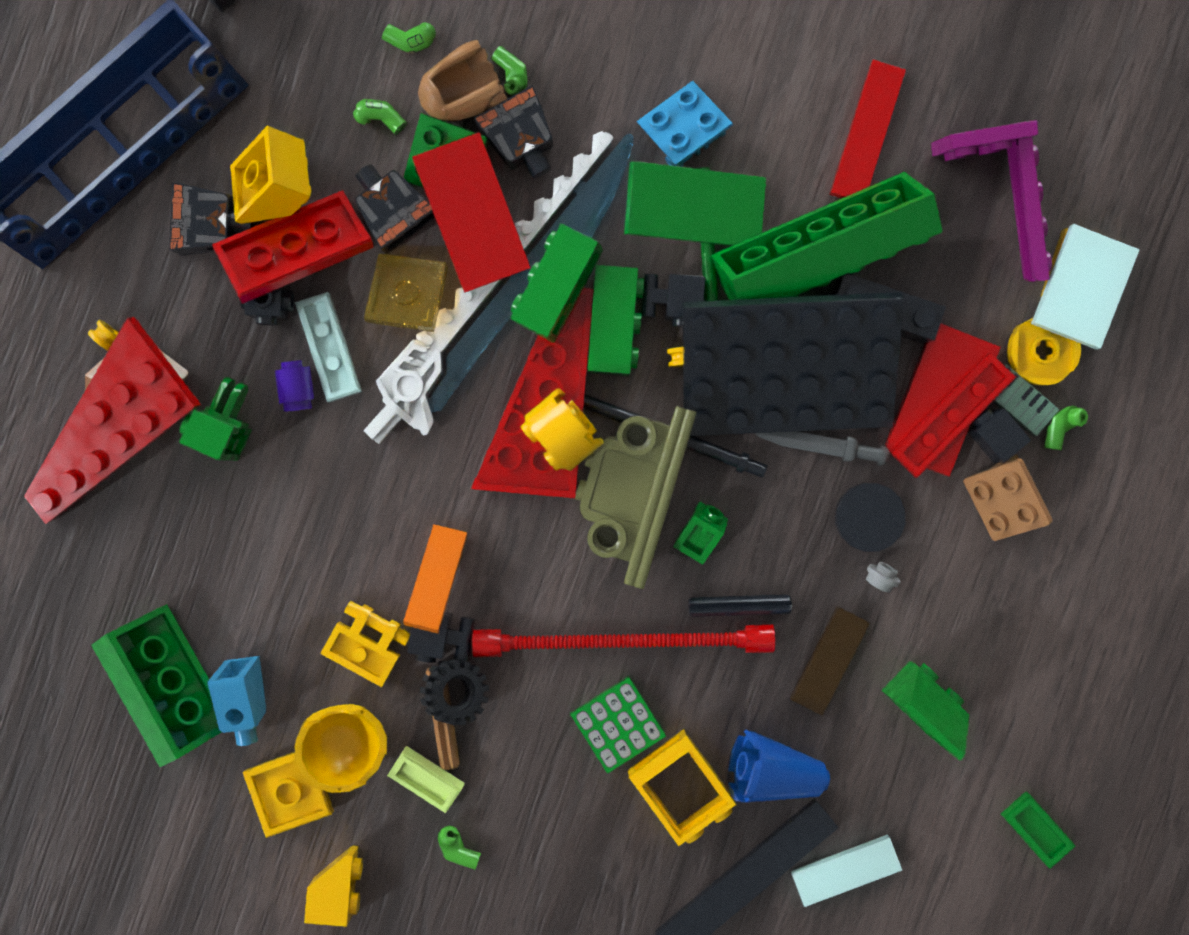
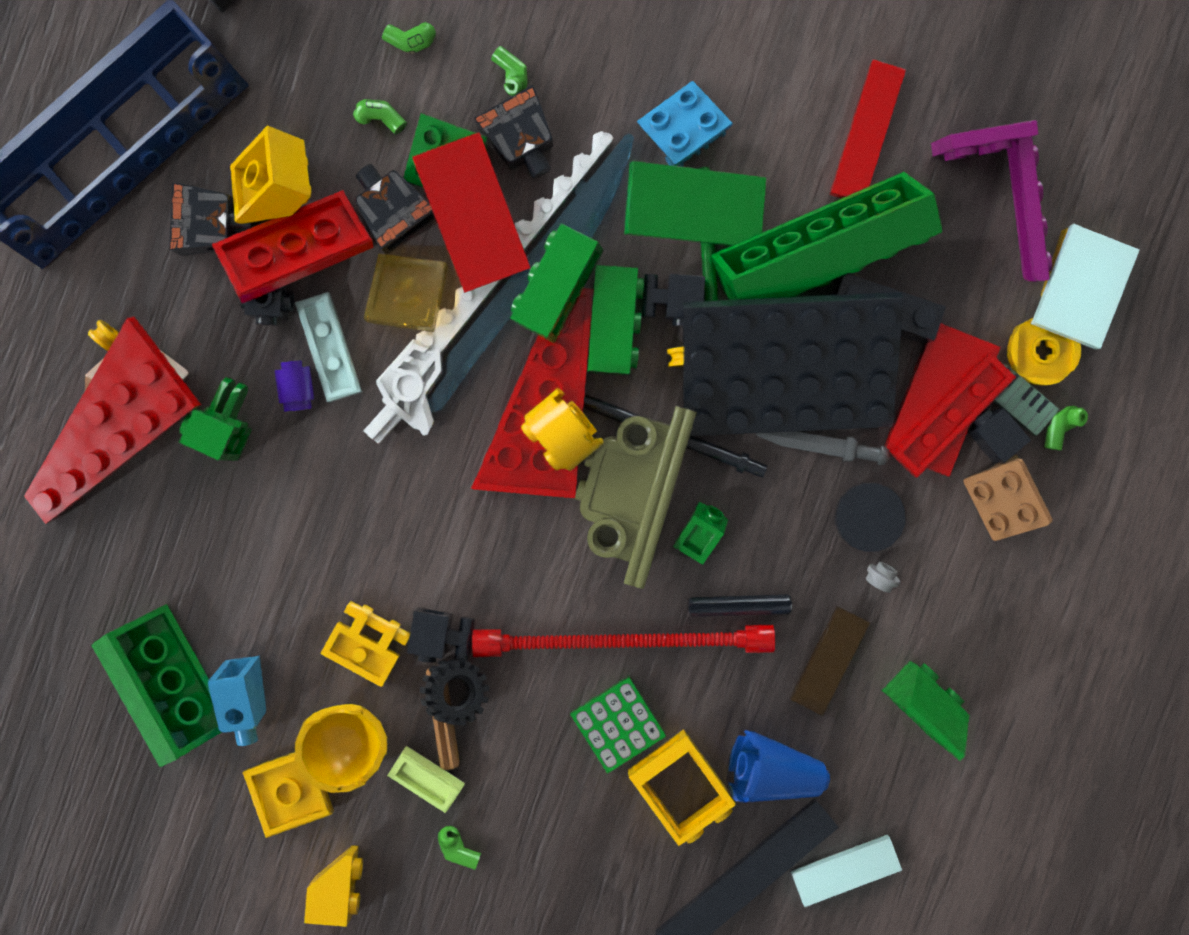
orange tile [403,524,467,634] -> none
medium nougat hair [418,40,507,122] -> none
green tile [1001,791,1076,869] -> none

